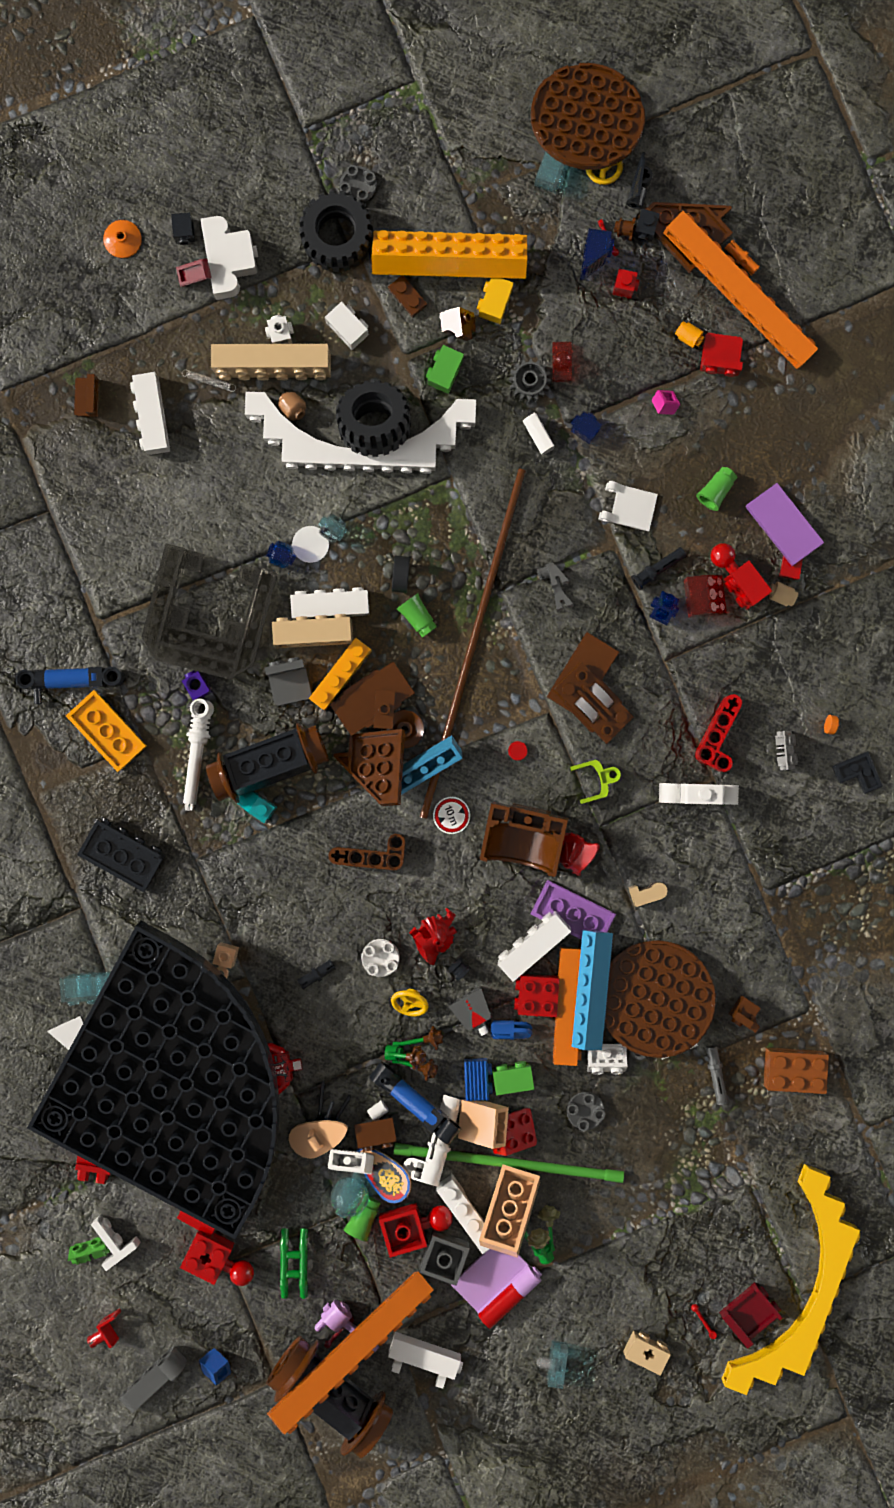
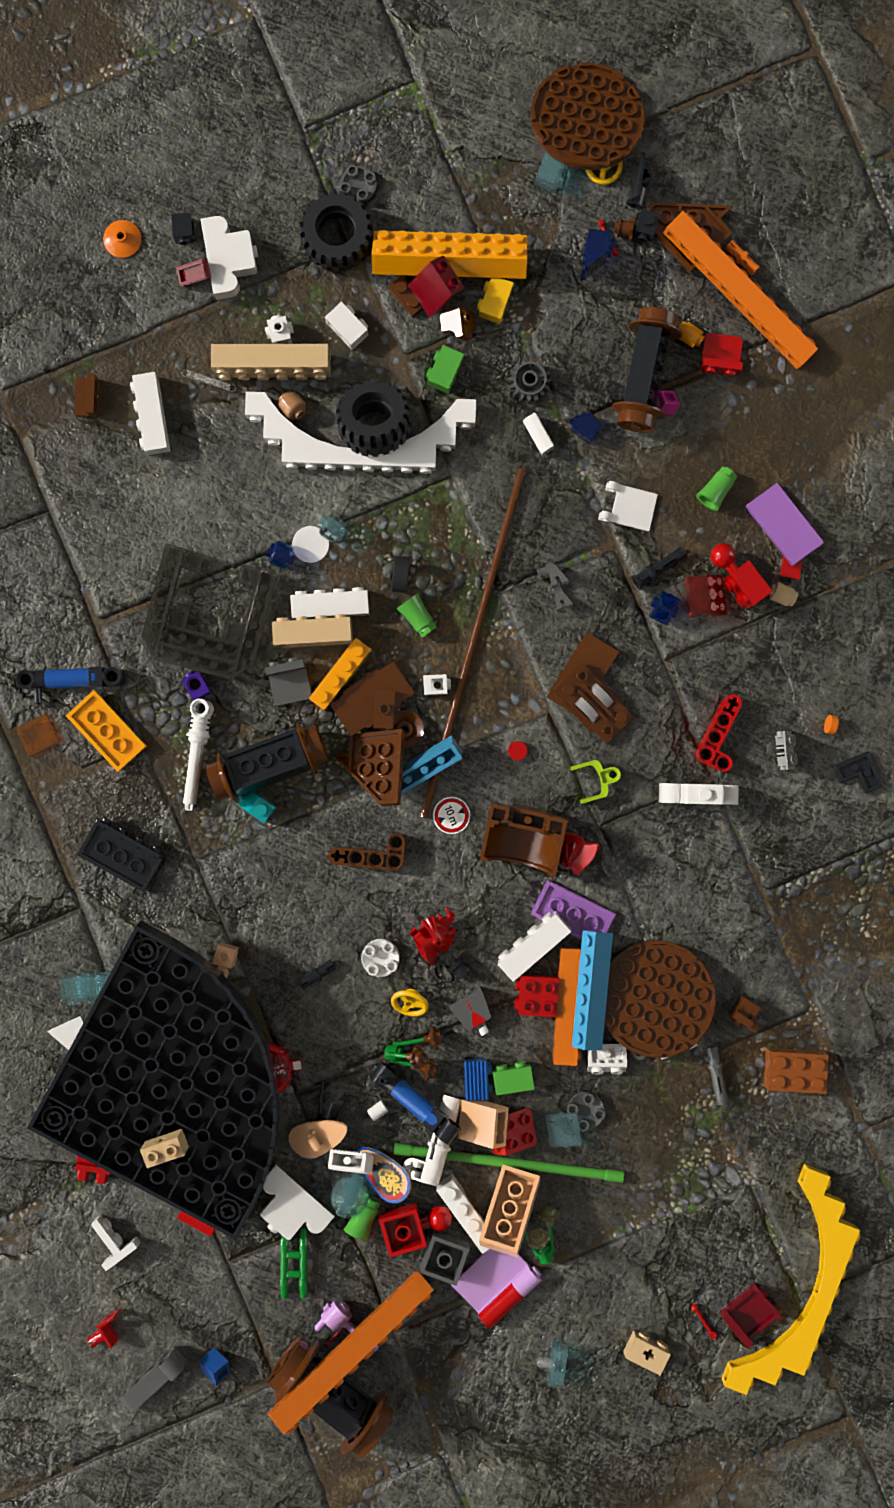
bright green hinge [68,1237,110,1265] -> none
red brick [180,1230,254,1286] -> none
reddish brown brick [354,1118,397,1152] -> none
white brick [388,1332,463,1389] -> none
blue arm [490,1020,533,1040] -> none
clear red tile [552,342,572,382] -> none
red brick [612,269,640,299] -> none
tan leg [628,881,668,907] -> none
none -> clear orange piece [15,714,60,757]
none -> tan brick [140,1129,189,1168]
none -> white brick [260,1164,334,1240]
none -> dark red panel [409,256,464,318]
none -> white brick [423,674,451,696]
none -> clear light blue piece [546,1111,582,1148]
none -> brick [612,307,682,433]

